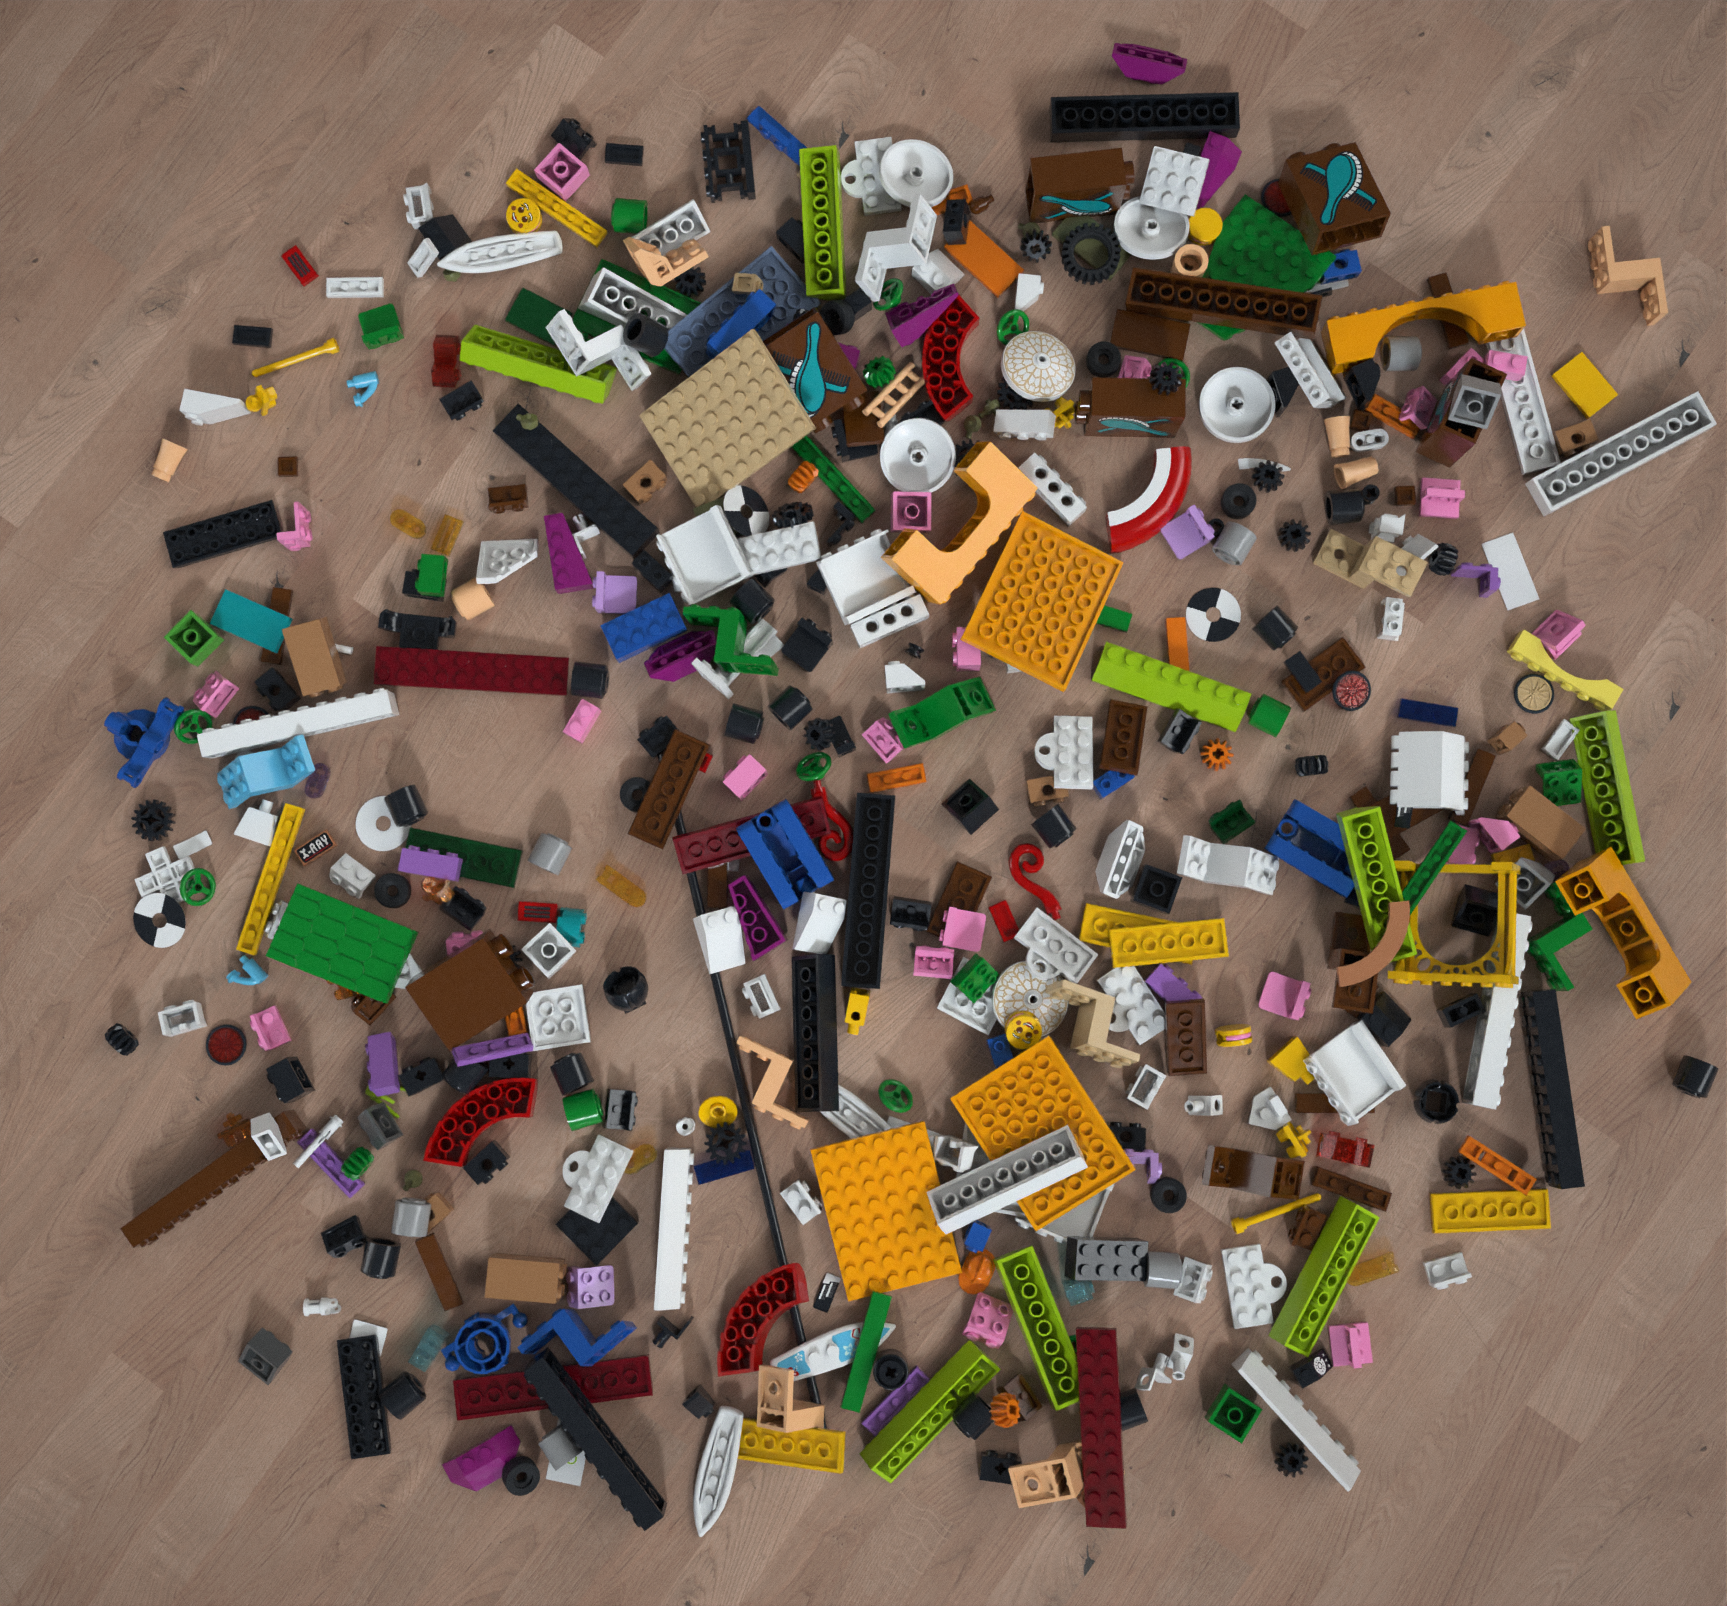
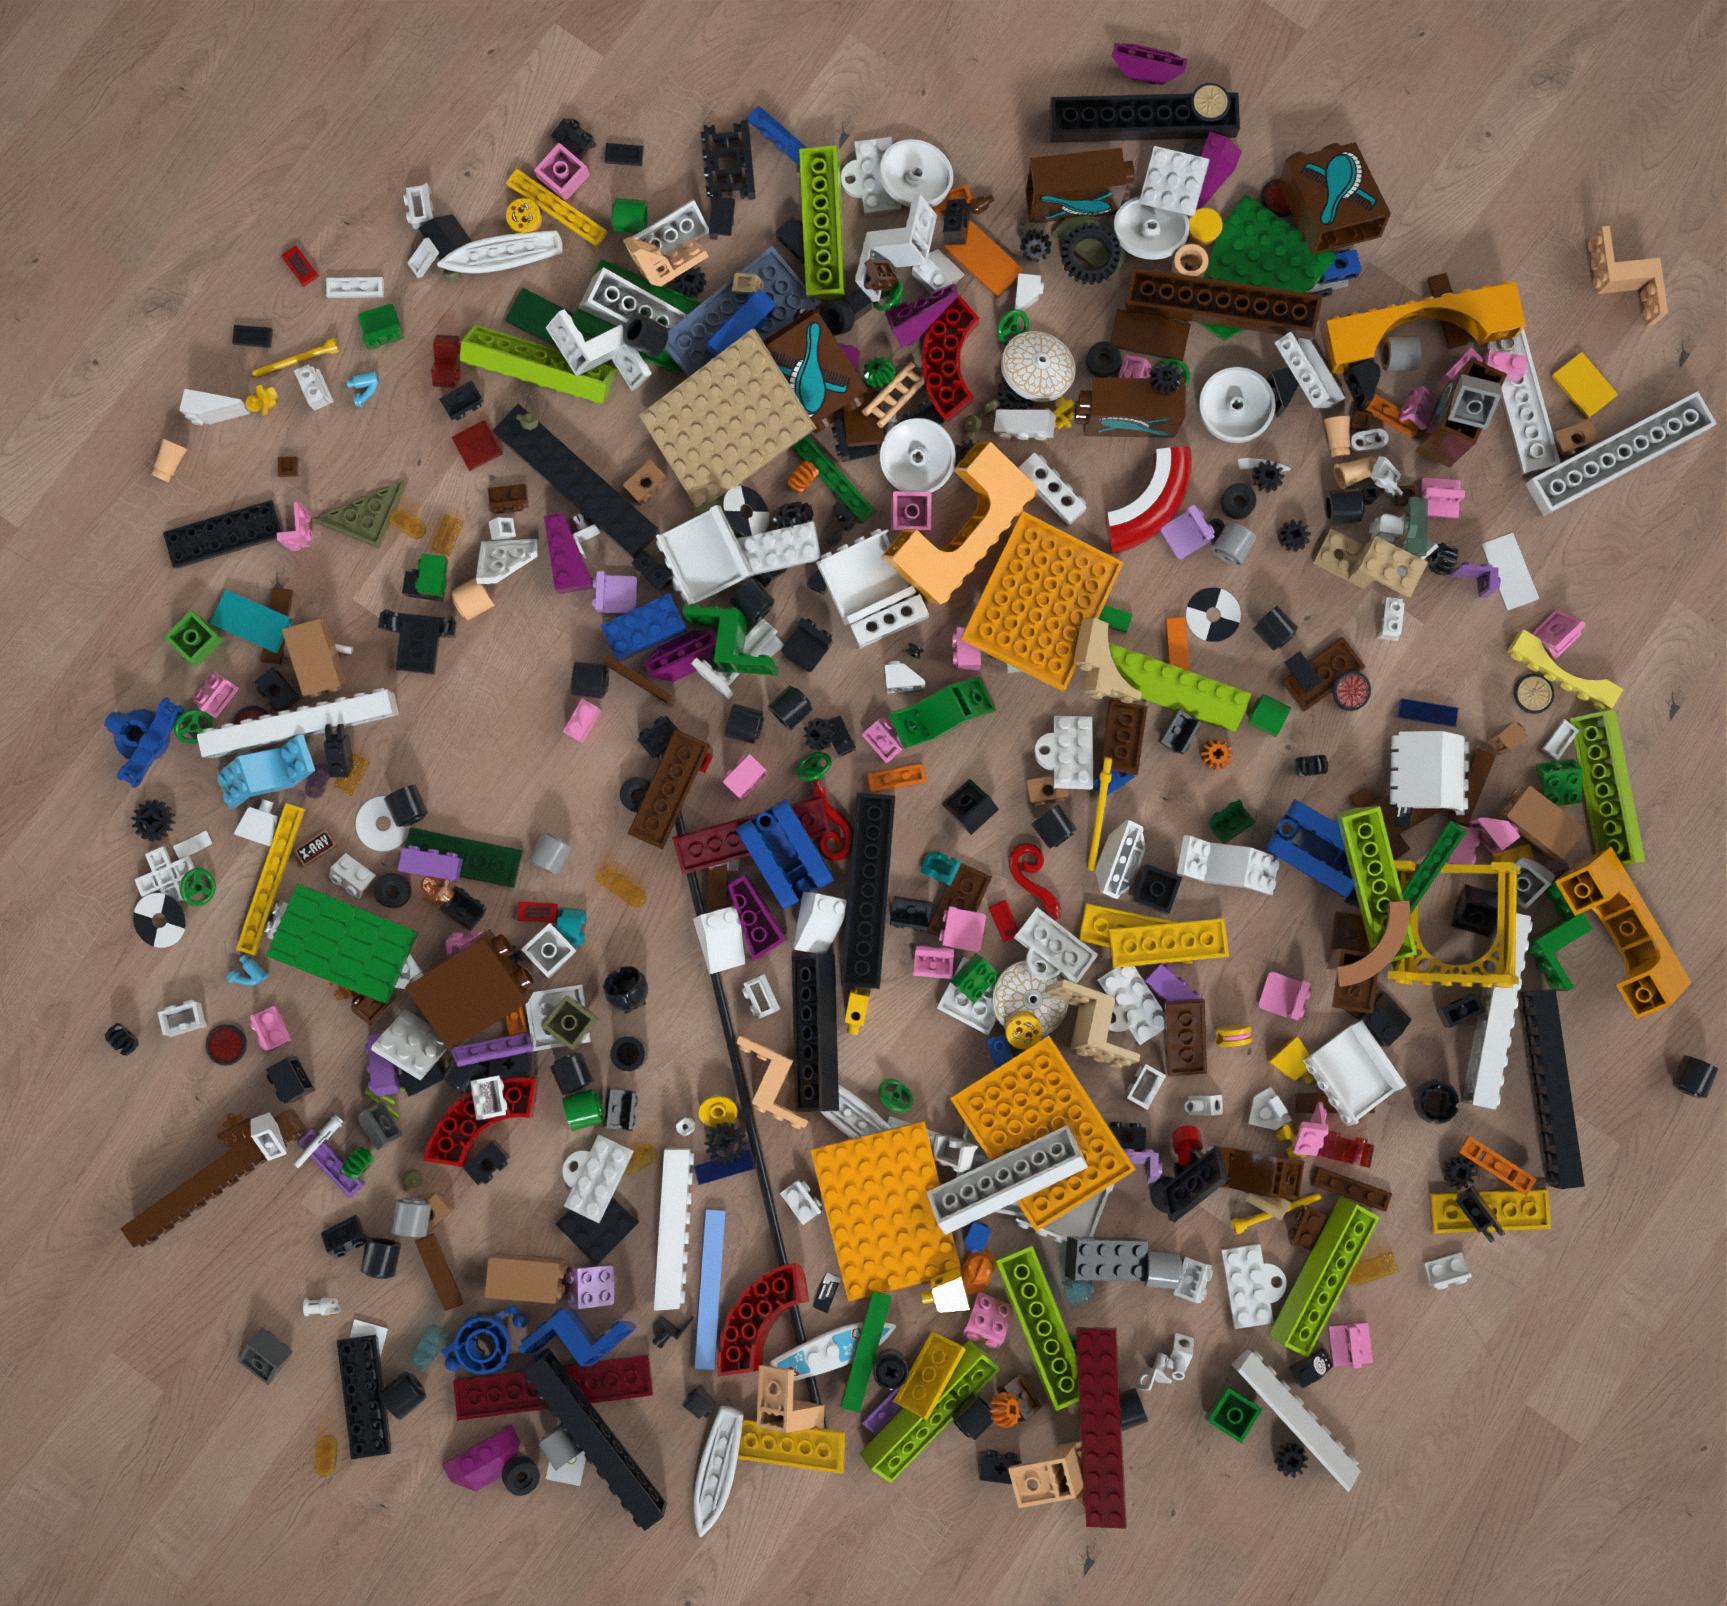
dark red plate [374,646,569,696] -> none
none -> white window [294,364,334,411]
none -> olive tile [311,480,408,549]
none -> clear yellow plate [314,1435,338,1477]
none -> black hinge [324,724,354,777]
none -> clear yellow tile [334,753,371,796]
none -> white plate [371,1009,447,1081]
none -> clear red plate [451,420,503,471]
none -> white window [470,1076,507,1120]
none -> white plate [489,517,516,540]
none -> olive brick [541,995,599,1050]
none -> reddish brown tile [604,655,676,706]
none -> black piece [610,1036,648,1071]
none -> light blue tile [695,1209,726,1370]
none -> black panel [709,197,735,240]
none -> reddish brown bracket [864,259,898,291]
none -> yellow plate [893,1331,966,1420]
none -> teal cylinder [920,851,962,886]
none -> torso [921,1267,969,1312]
none -> tan arch [1073,617,1142,703]
none -> yellow bar [1087,757,1112,871]
none -> black plate [1163,1125,1228,1223]
none -> tan wheel [1190,83,1230,122]
none -> tan panel [1246,1193,1291,1221]
none -> bright pink bracket [1293,1102,1329,1156]
none -> white bracket [1370,456,1403,497]
none -> sand green bracket [1404,497,1428,556]
none -> black hinge [1455,1185,1505,1243]

